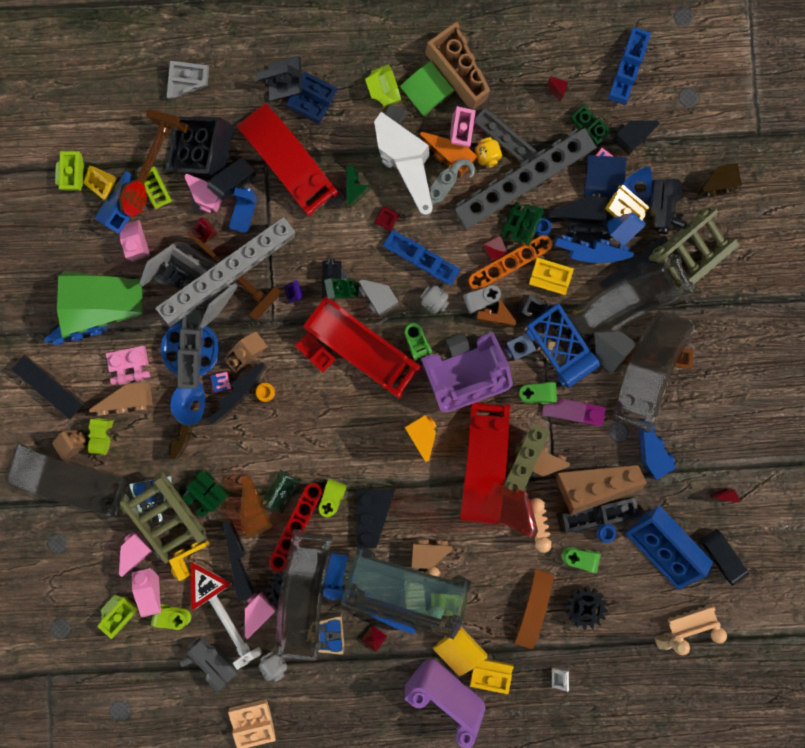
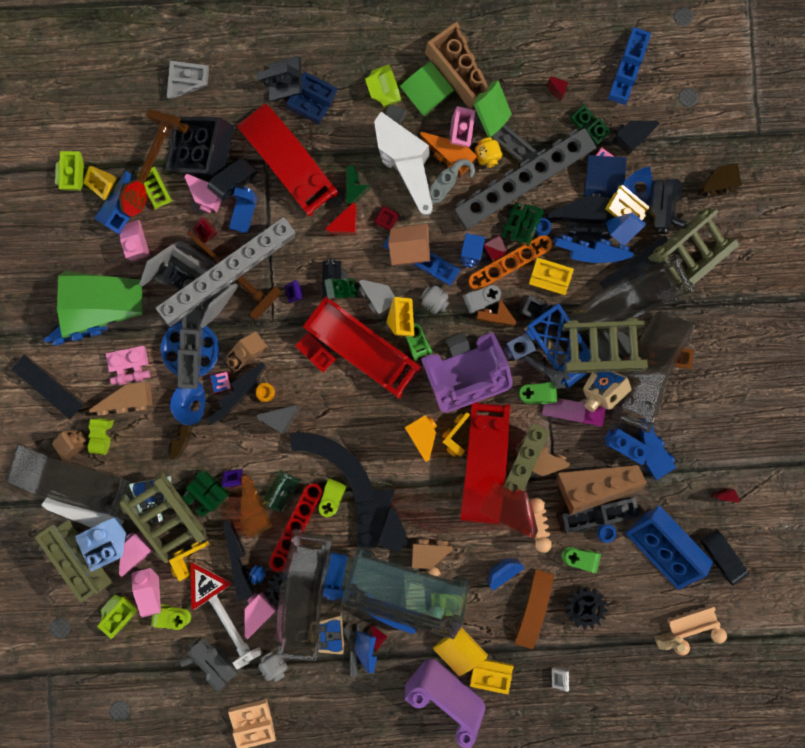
none -> olive fence [35,520,112,603]
none -> white sticker [41,490,124,528]
none -> light blue slope [75,516,126,572]
none -> dark purple slope [222,469,243,487]
none -> blue plate [248,565,266,584]
none -> dark grey slope [257,405,301,433]
none -> black tile [290,432,375,503]
none -> red slope [325,203,357,236]
none -> dark grey piece [343,622,363,677]
none -> blue slope [355,631,377,673]
none -> black slope [378,506,409,552]
none -> yellow slope [386,297,414,337]
none -> nougat slope [388,224,430,266]
none -> yellow bracket [442,412,470,457]
none -> blue brick [459,233,485,268]
none -> bright green slope [474,80,512,137]
none -> blue slope [487,558,525,591]
none -> dark grey piece [524,355,570,389]
none -> olive fence [562,318,648,374]
none -> tan torso [583,372,632,412]
none -> blue bracket [604,428,652,465]

